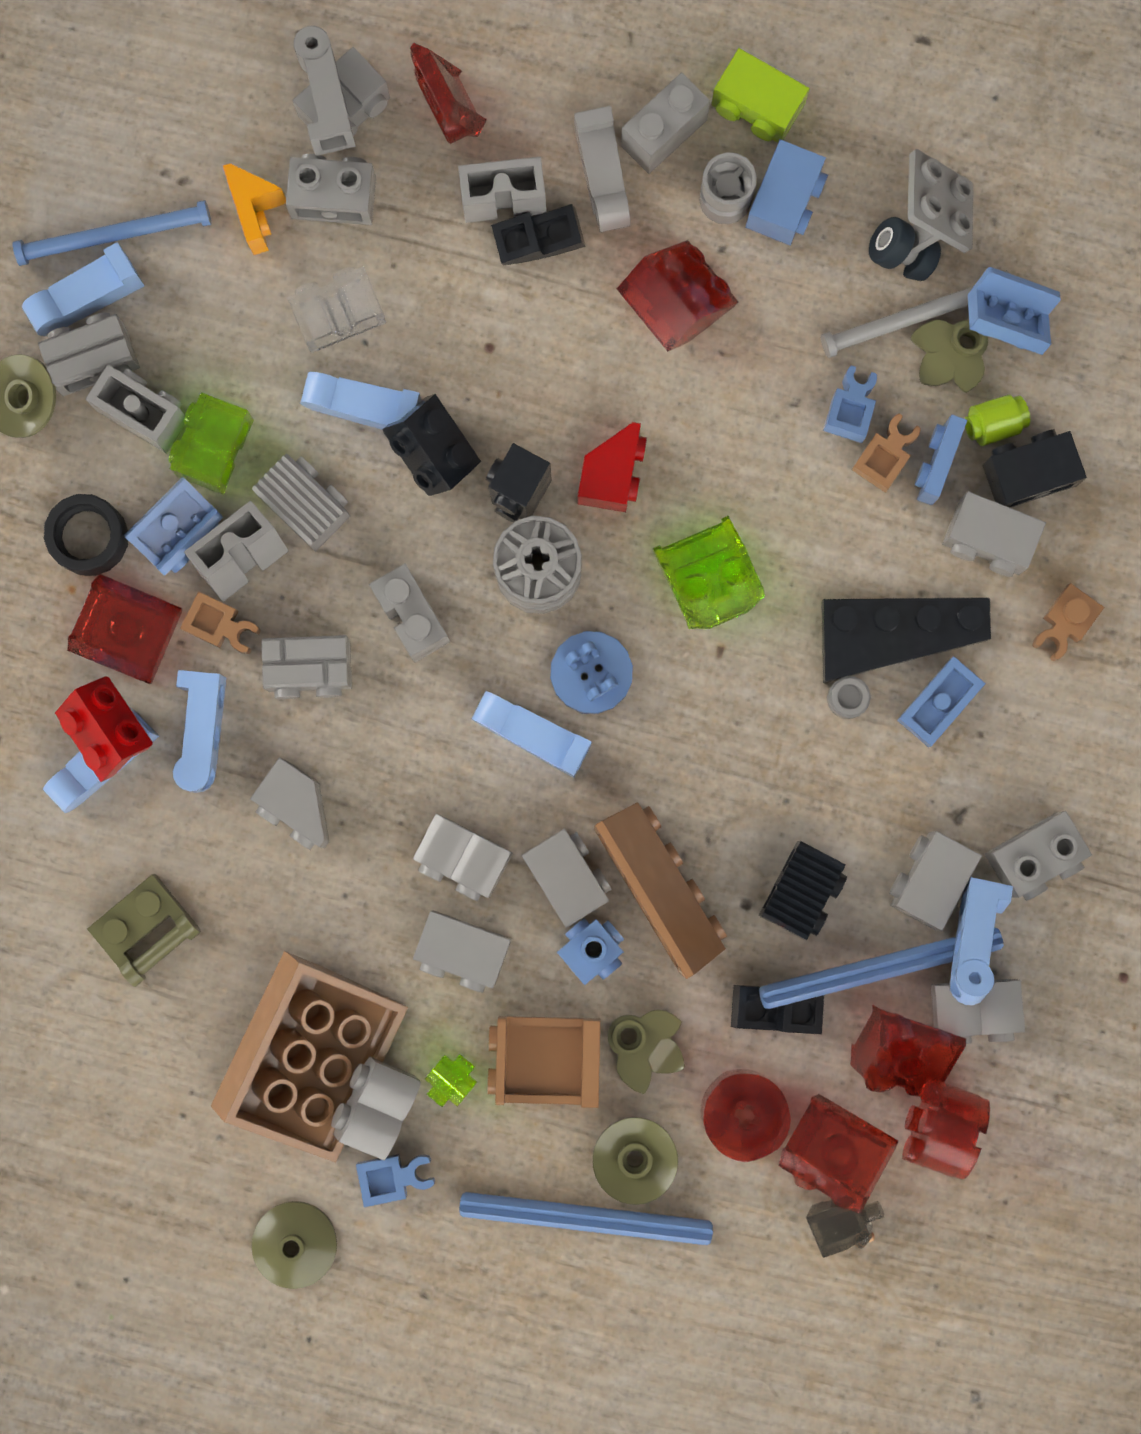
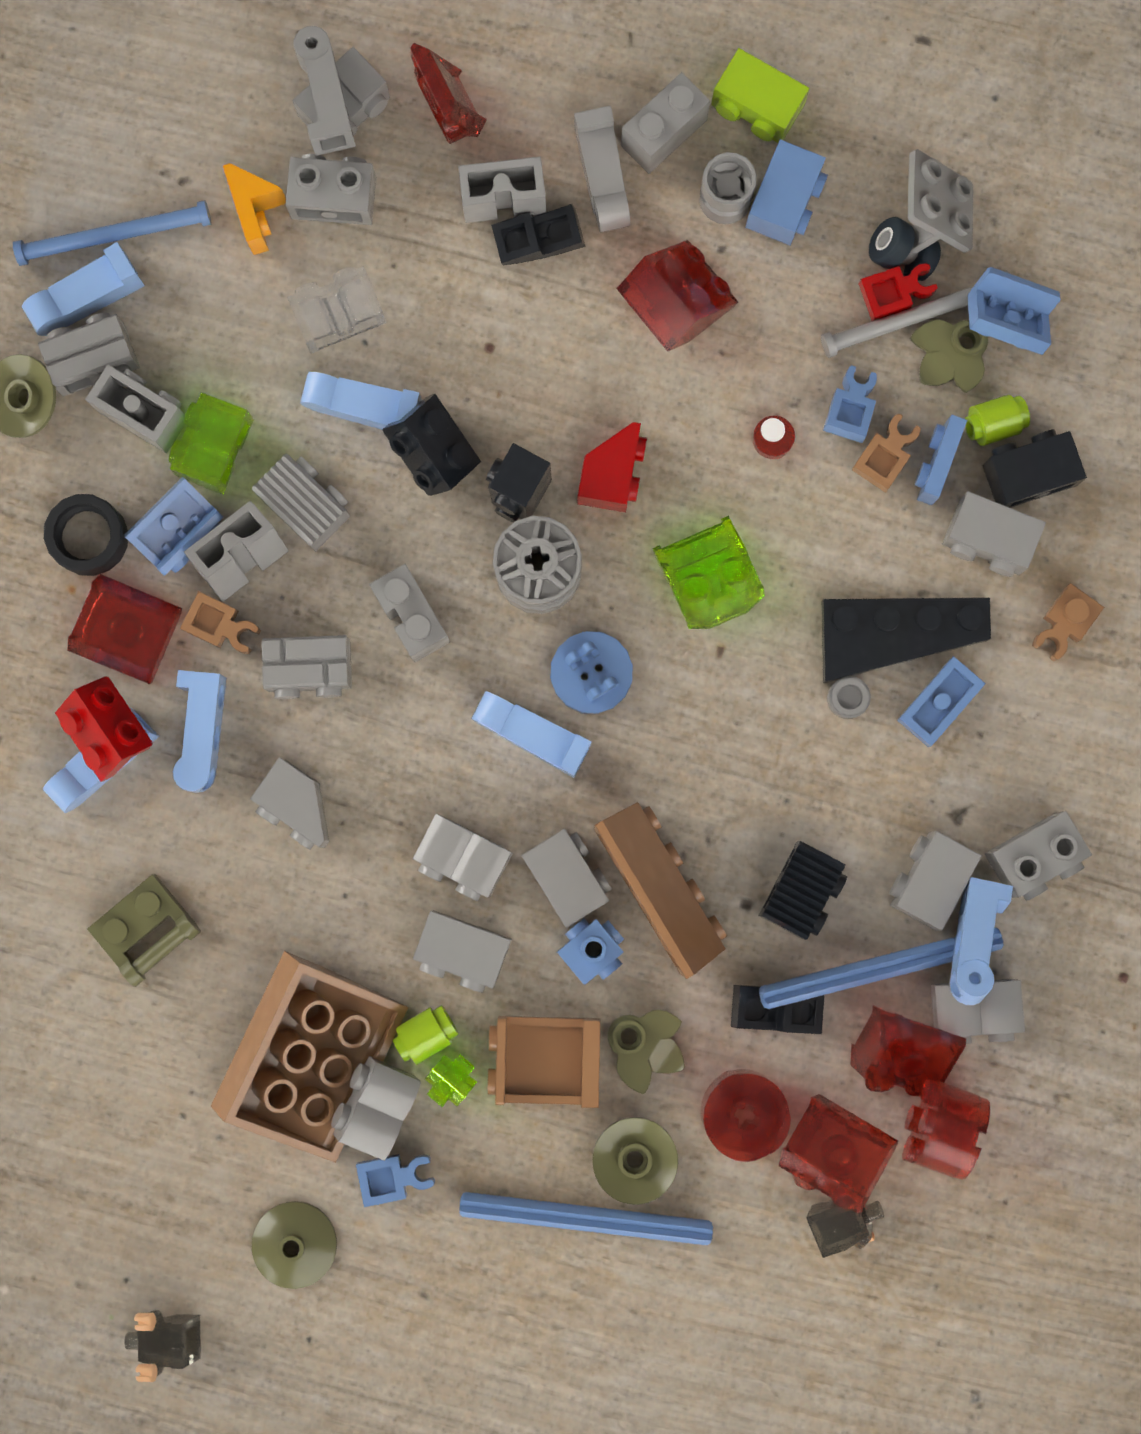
none -> clear smoke piece [124,1310,201,1382]
none -> lime brick [393,1005,459,1065]
none -> clear red tile [753,416,795,459]
none -> red plate [859,263,938,321]

